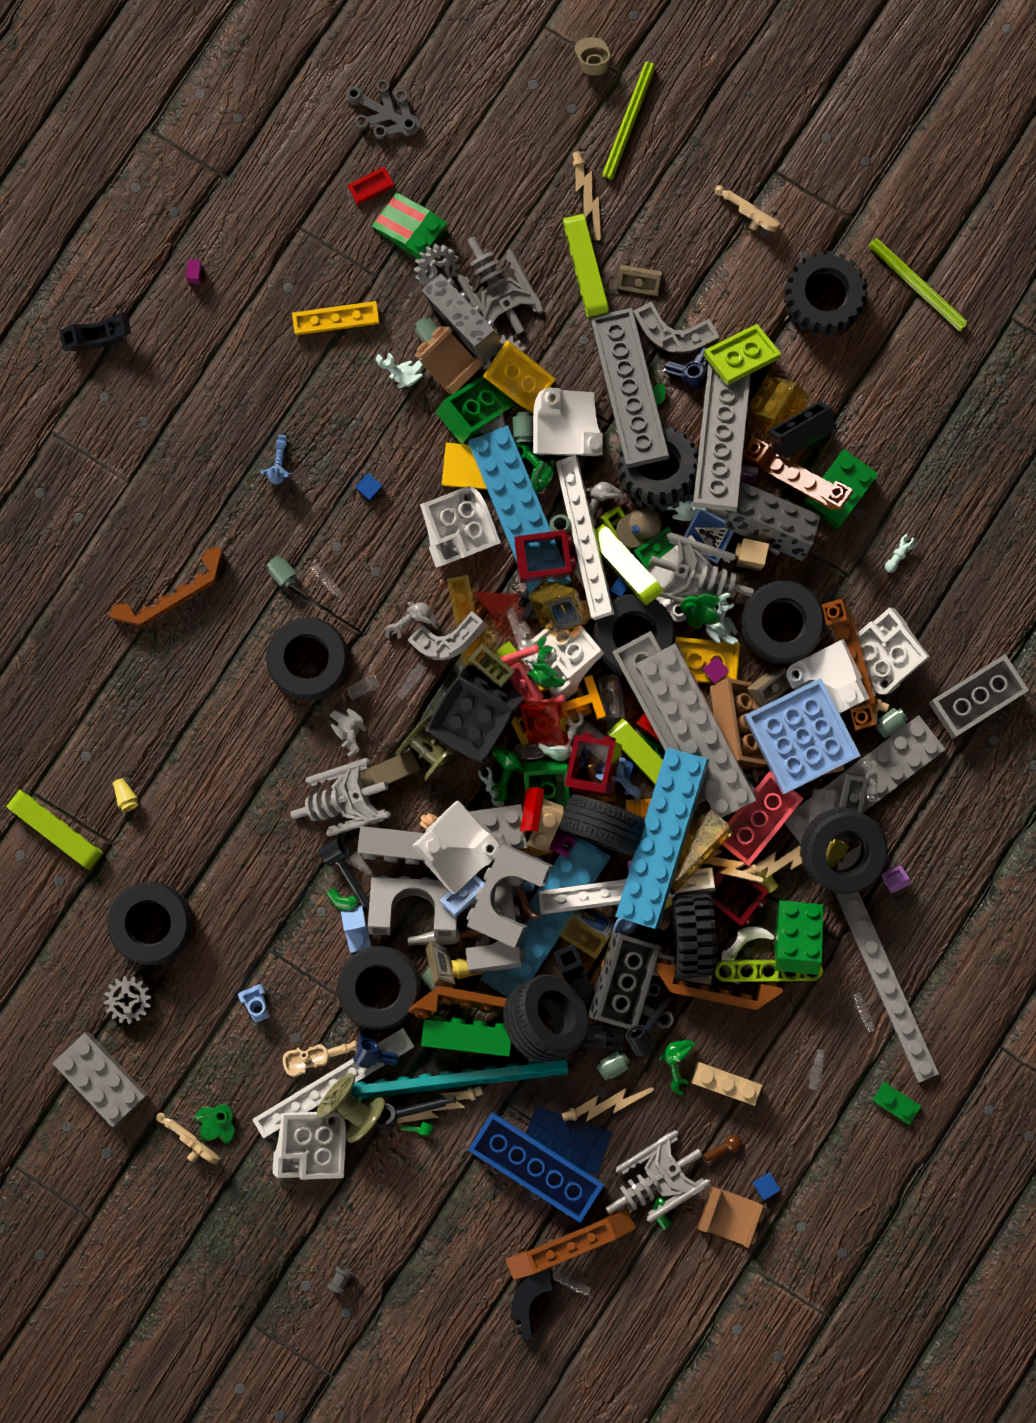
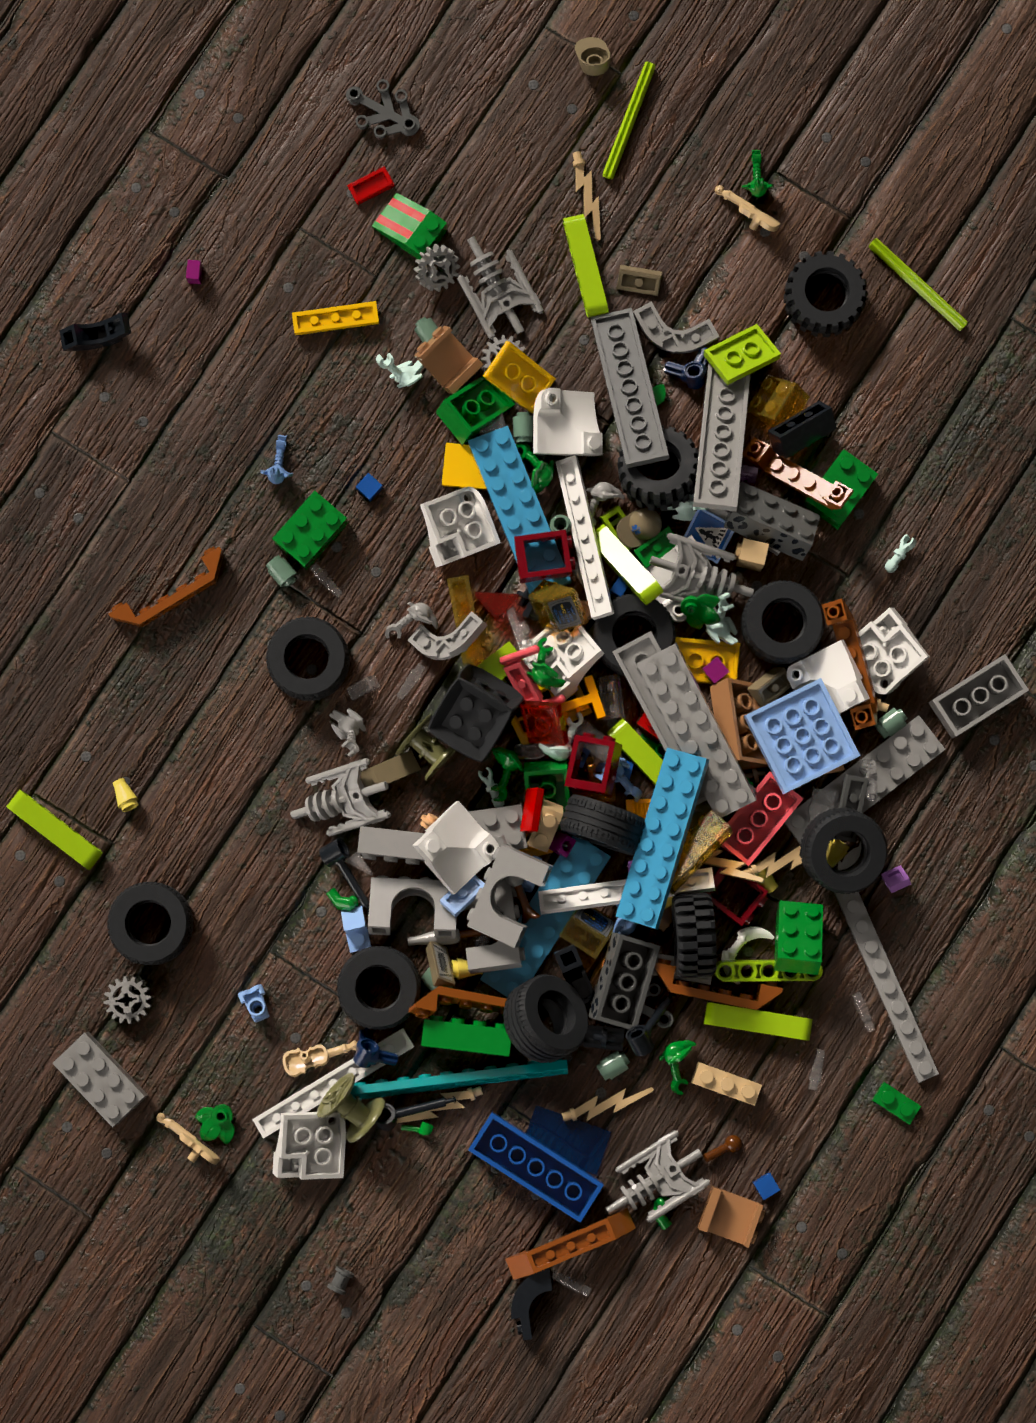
brick [421,274,503,364] -> none
olive slope [467,643,515,688] -> none
none -> green brick [272,490,349,570]
none -> lime beam [704,1002,813,1041]
none -> green piece [741,150,774,198]

